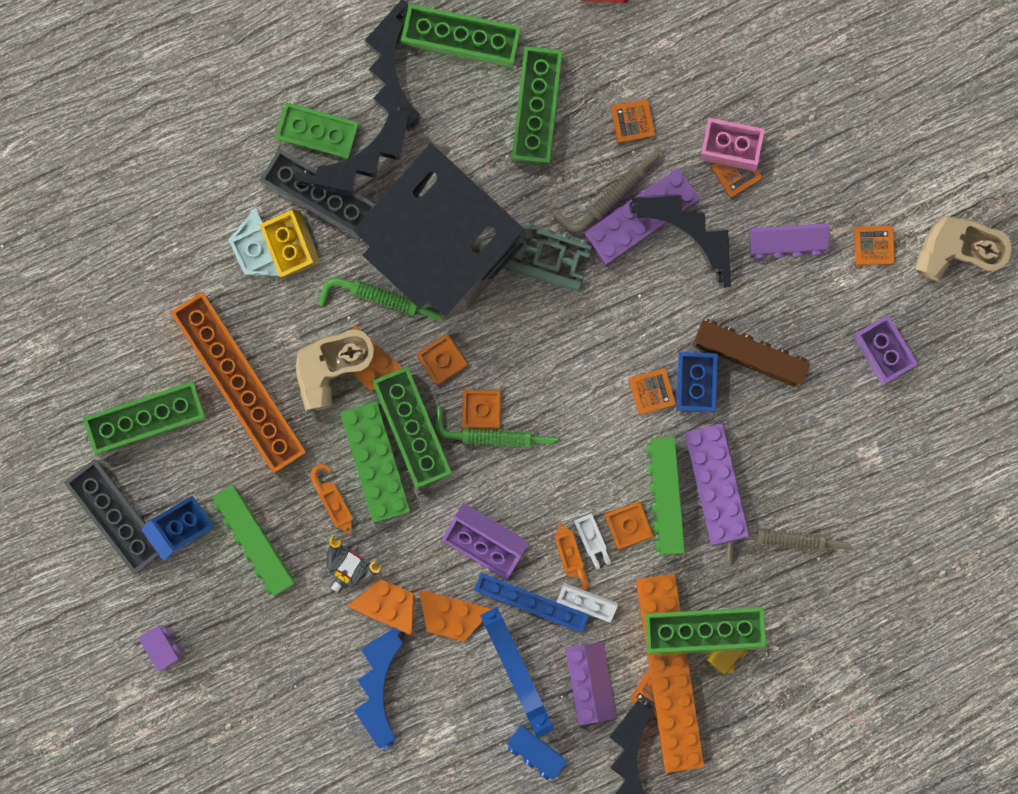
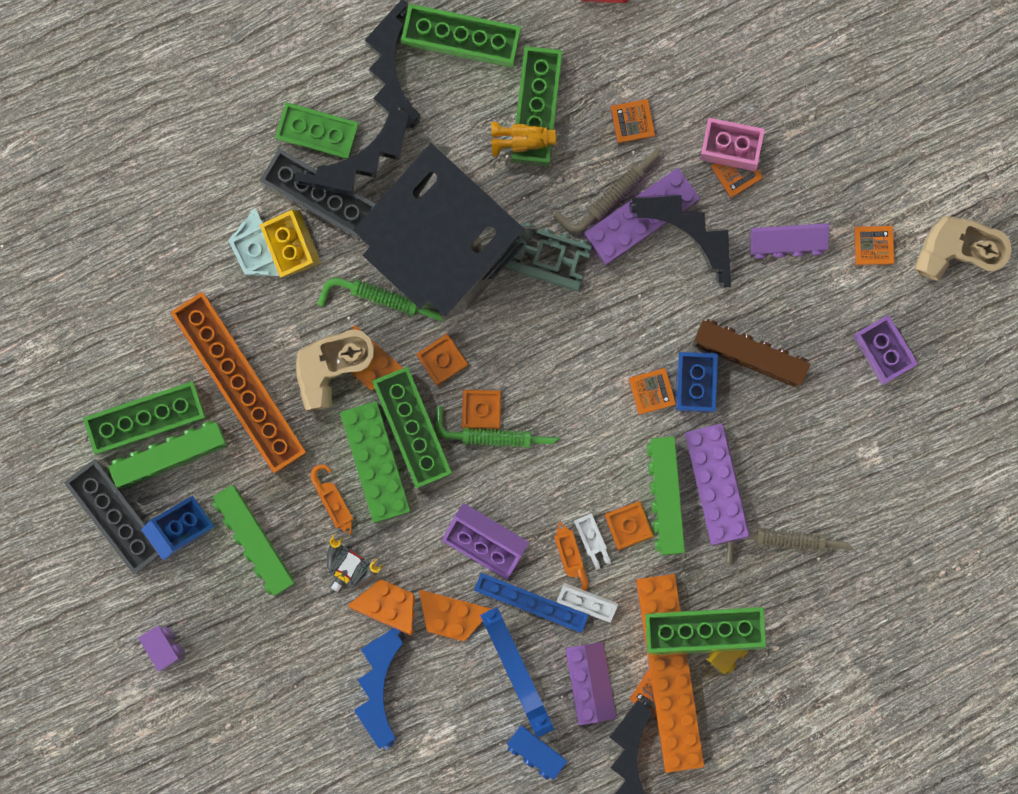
none -> bright green brick [108,420,229,490]
none -> light orange piece [491,121,556,157]

